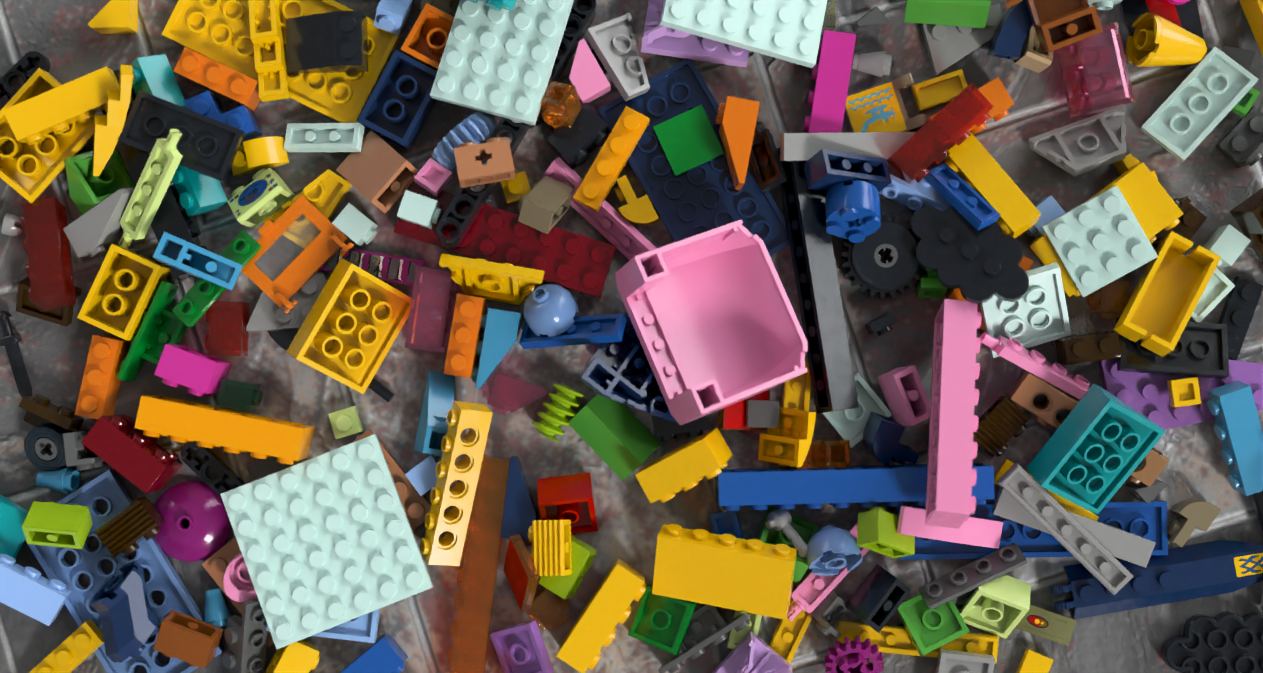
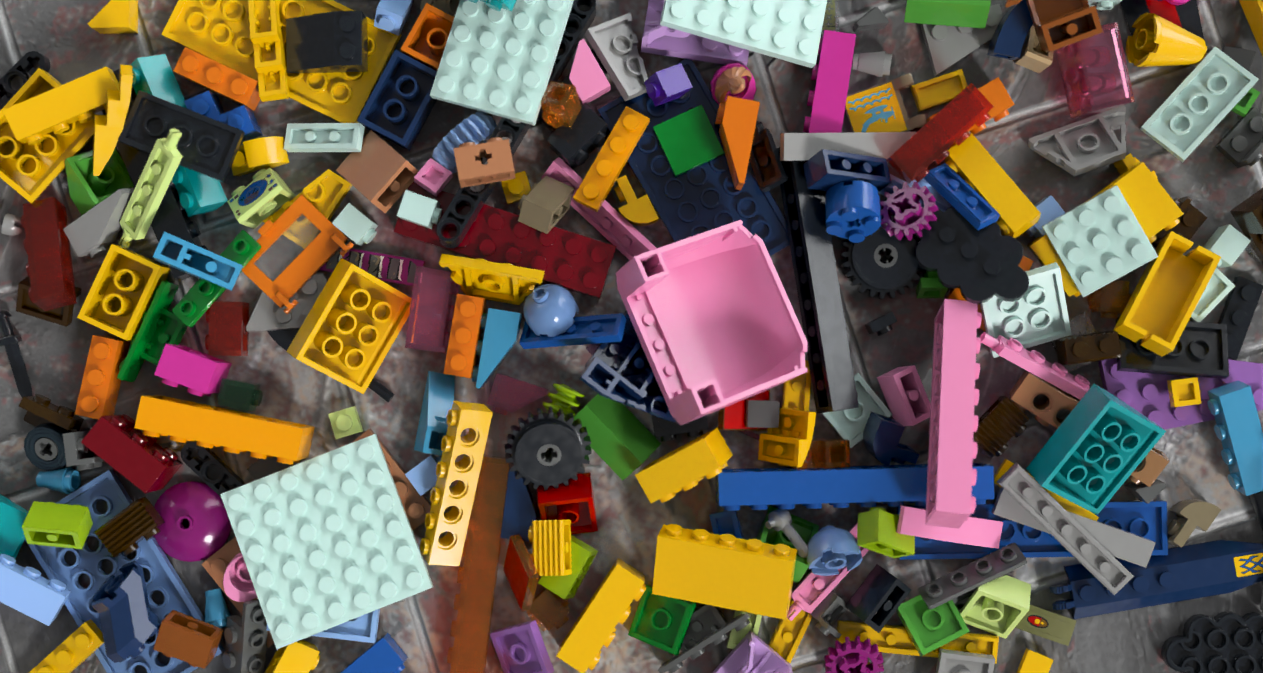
none -> black gear [504,407,592,491]
none -> brick [644,63,693,107]
none -> piece [710,63,756,105]
none -> magenta gear [880,182,938,241]

